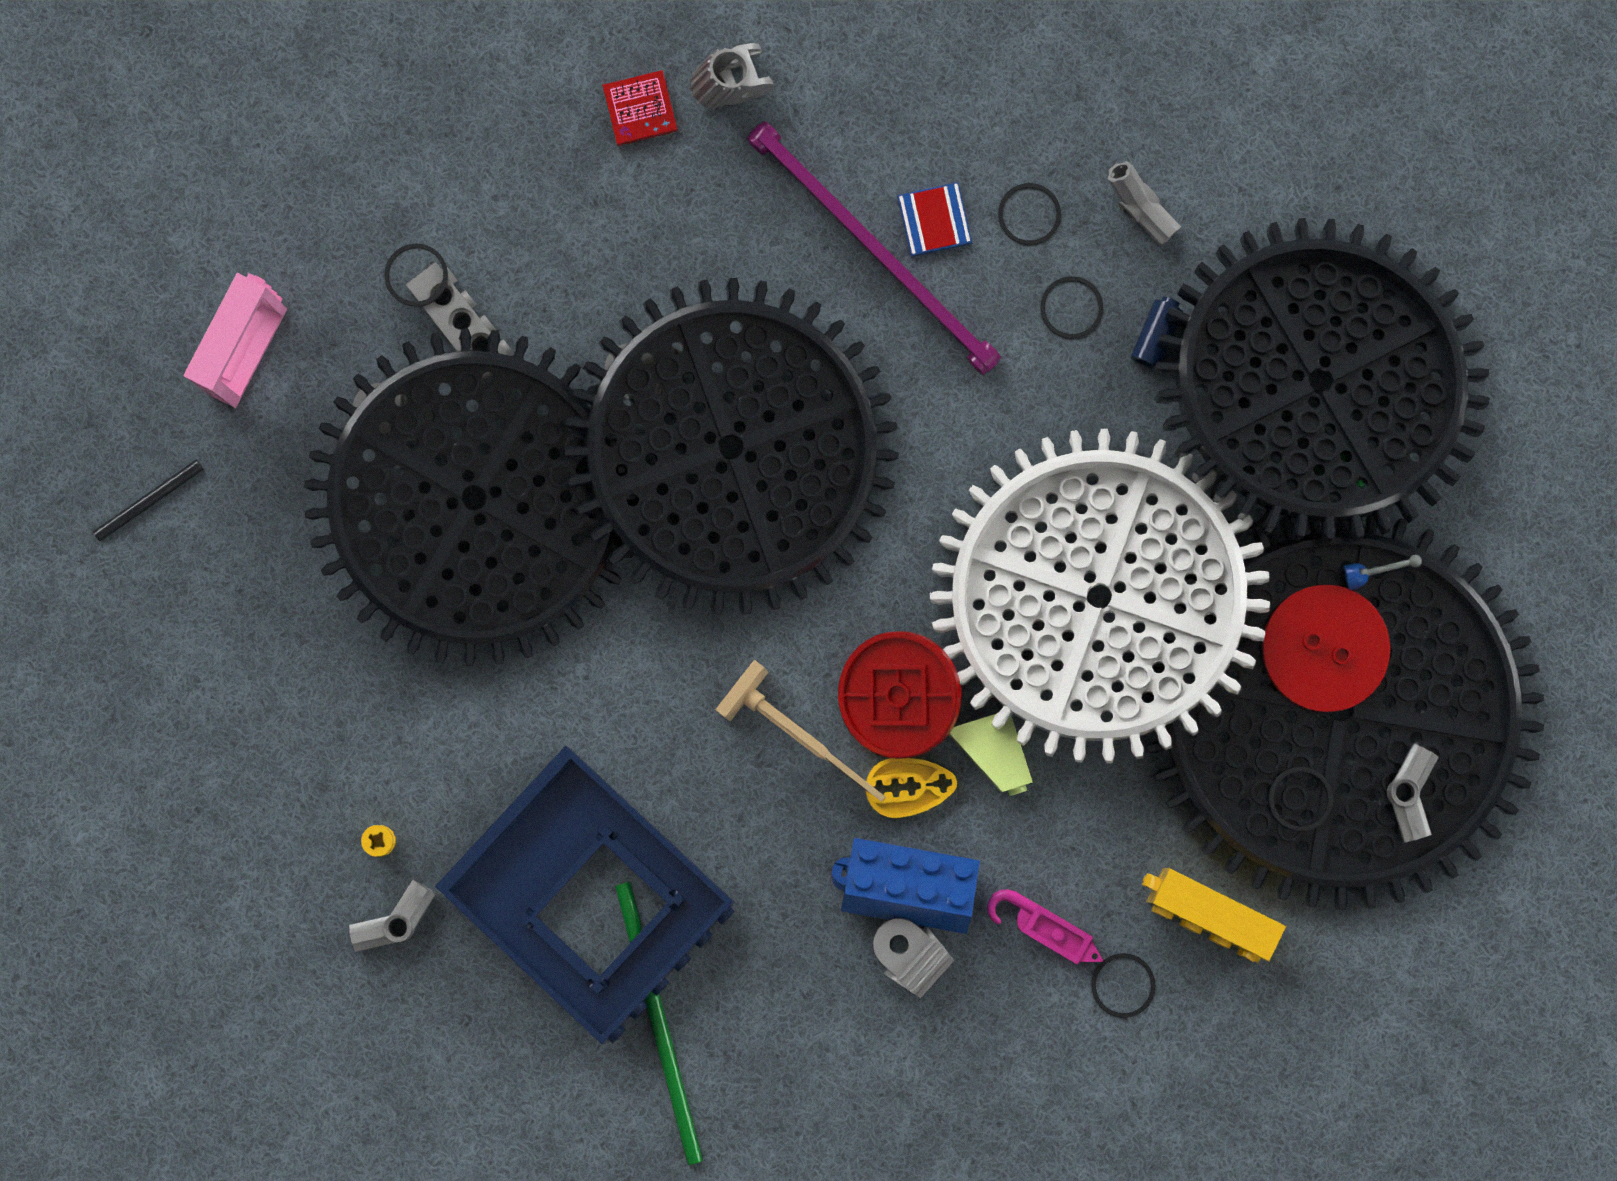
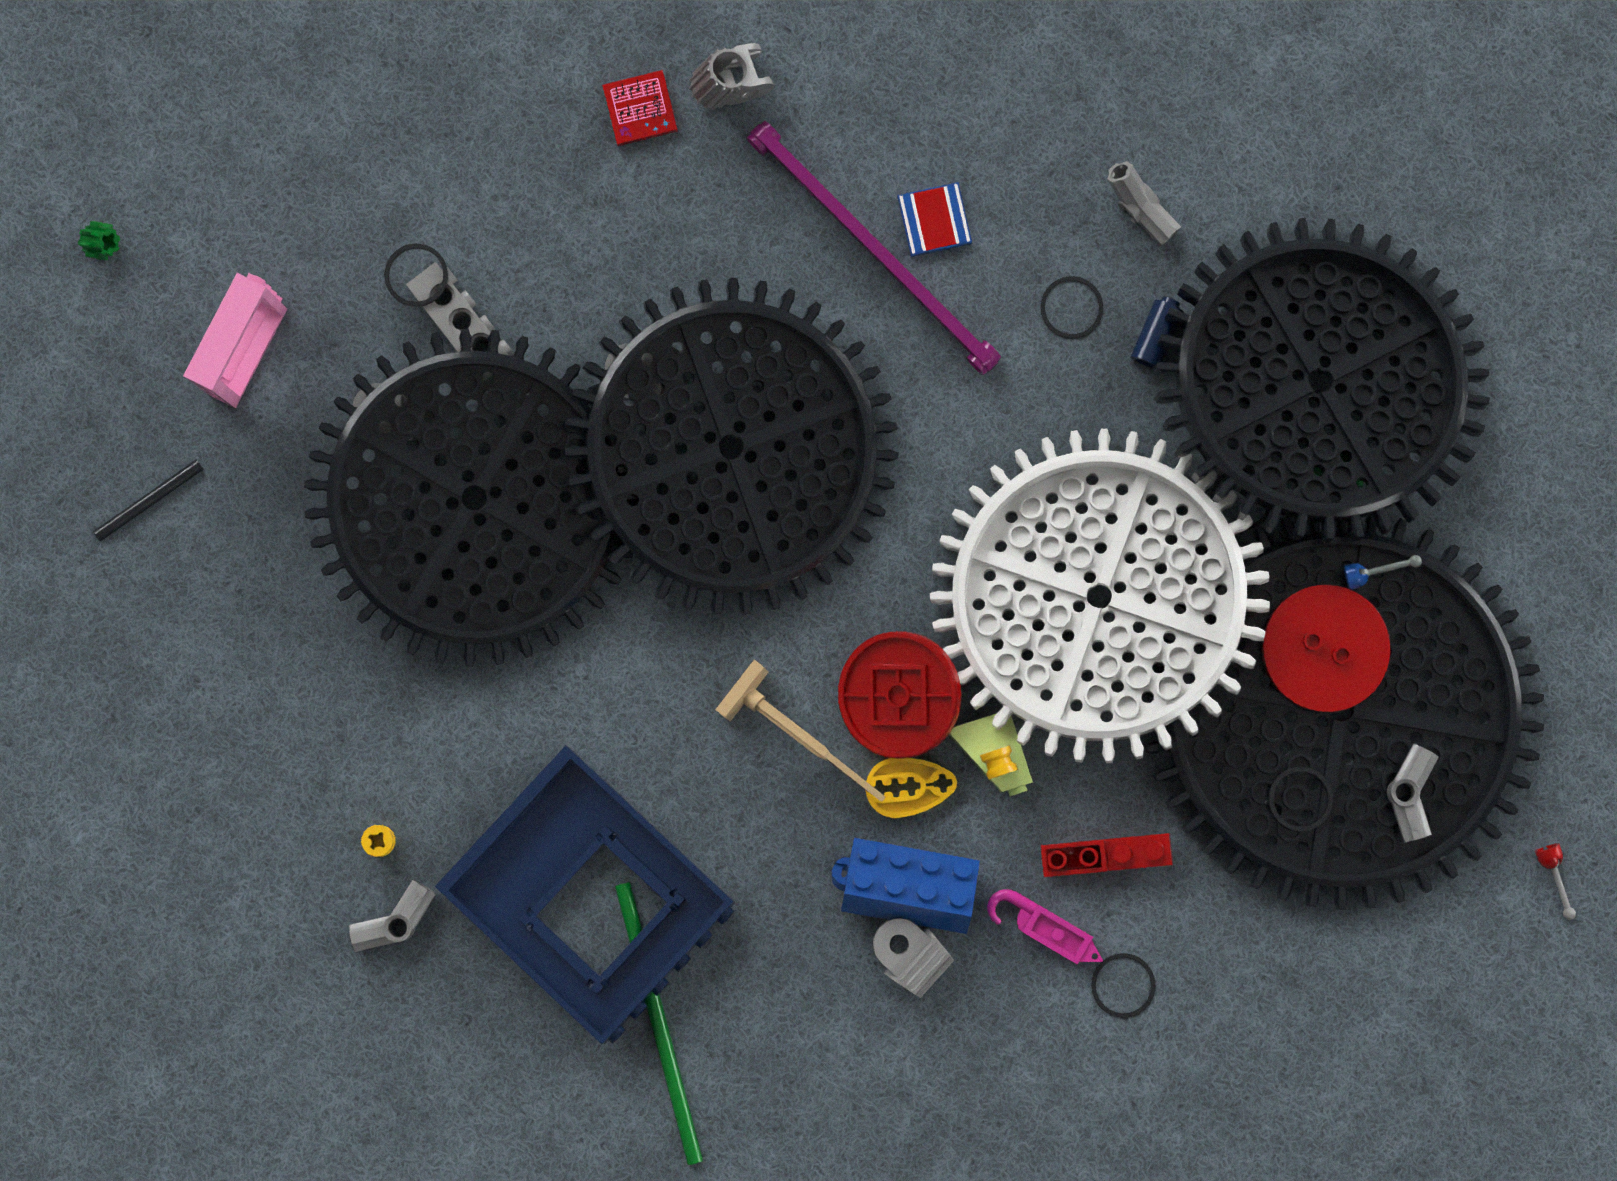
black piece [998,183,1061,245] -> none
yellow piece [1142,868,1286,963] -> none
none -> green gear [78,221,120,260]
none -> yellow wheel [980,745,1018,780]
none -> red slope [1041,833,1173,877]
none -> hinge [1535,843,1576,920]

